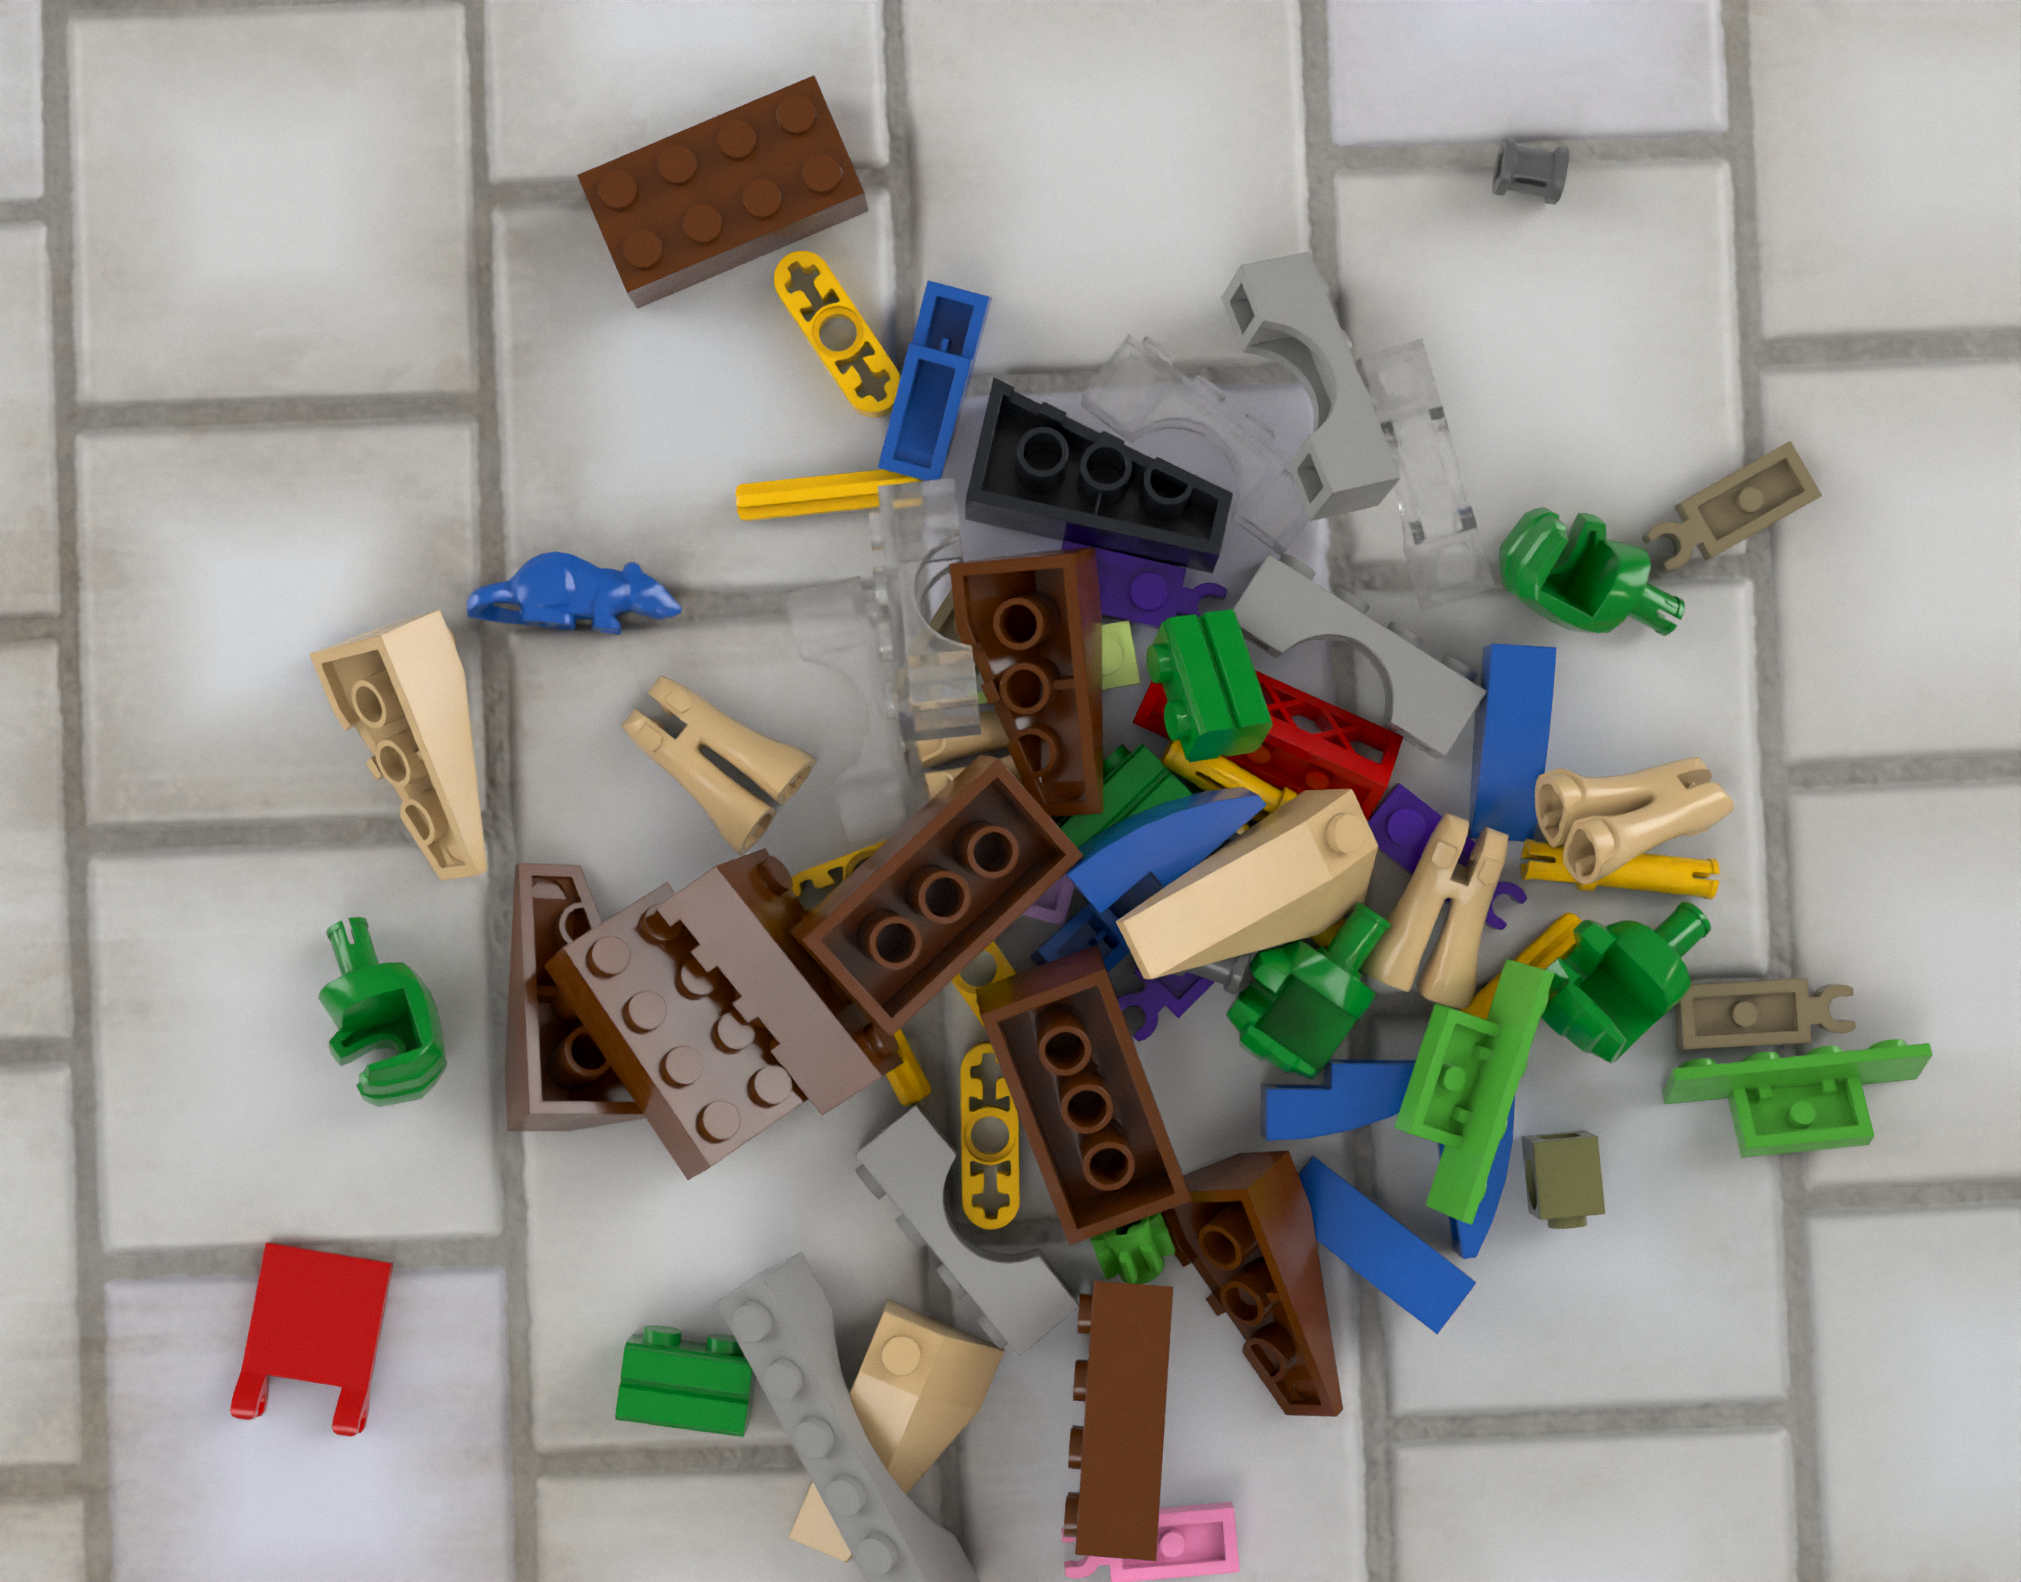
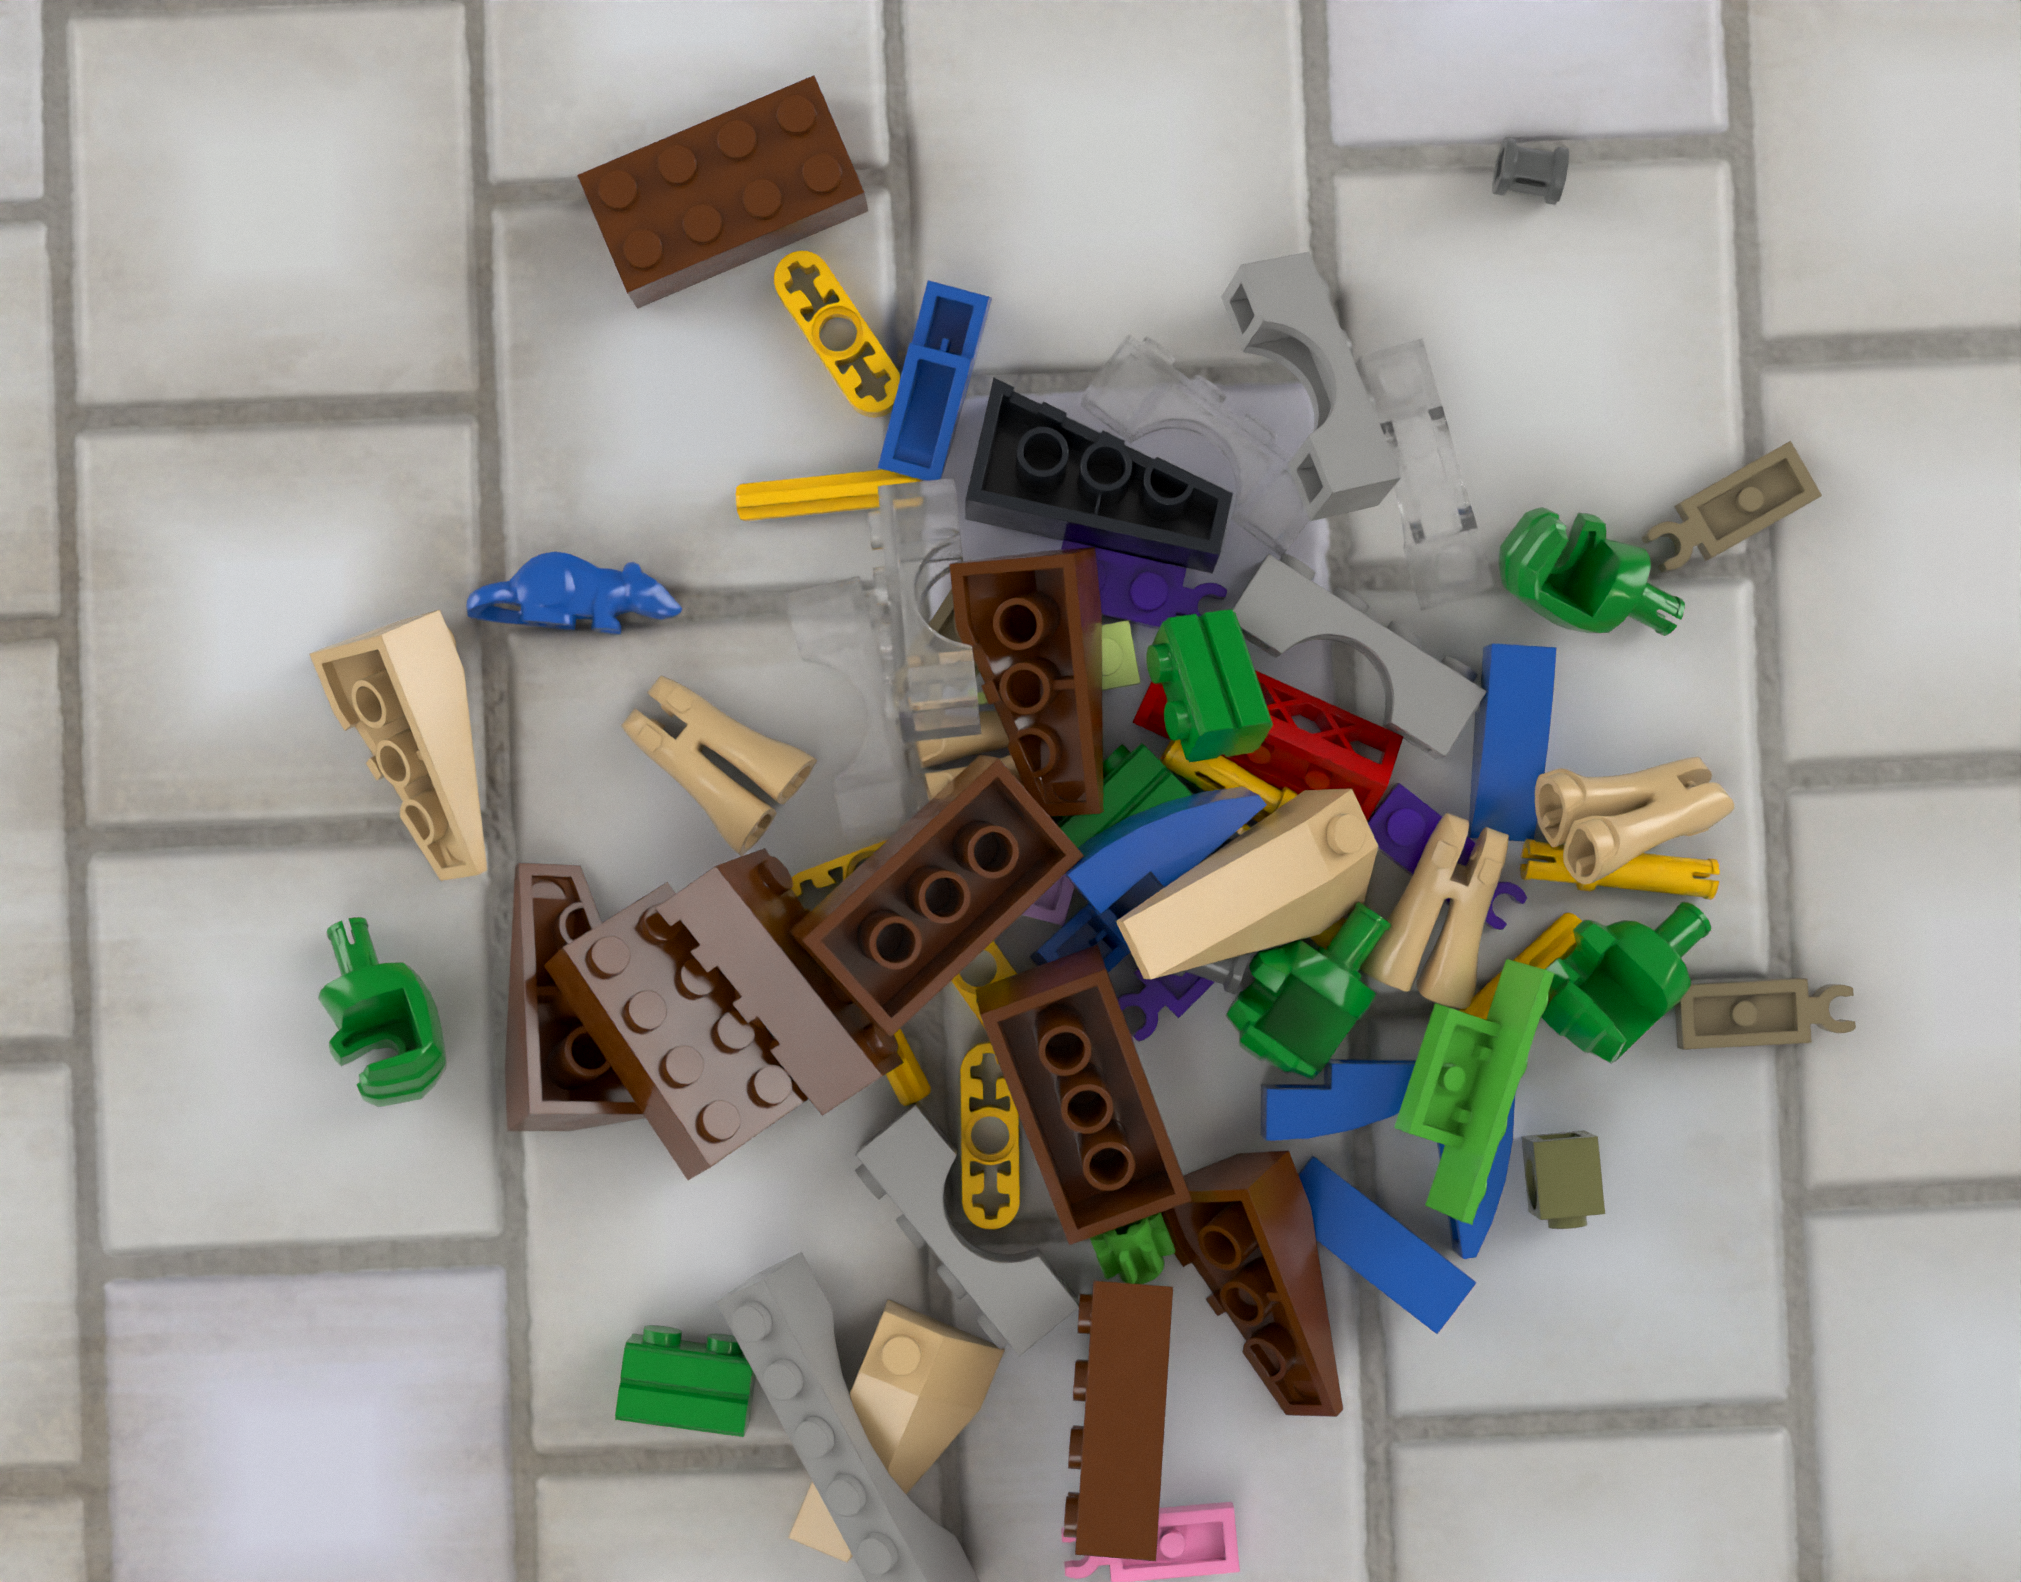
red flag [230,1242,394,1437] -> none
bright green bracket [1662,1039,1933,1158] -> none

